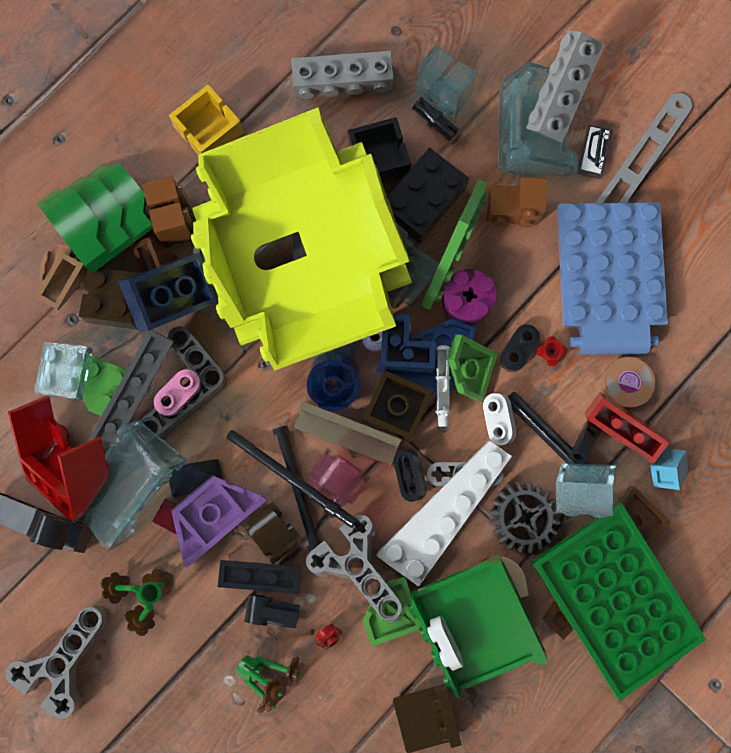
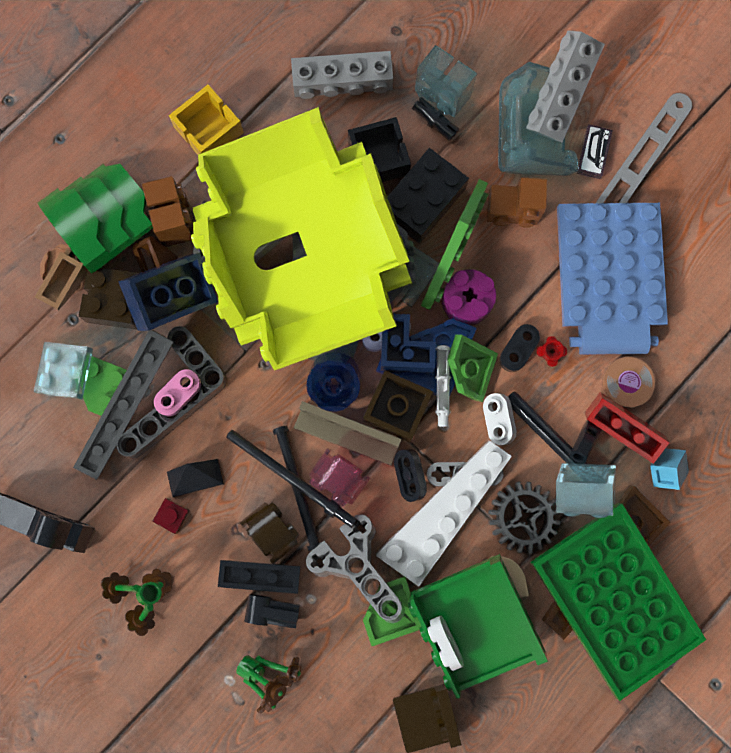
light grey beam [6,605,109,719] -> none
red windscreen [8,396,110,521] -> none
clear light blue windscreen [81,420,187,551] -> none
medium lavender wing [171,475,267,568] -> none
red plate [315,624,342,649] -> none

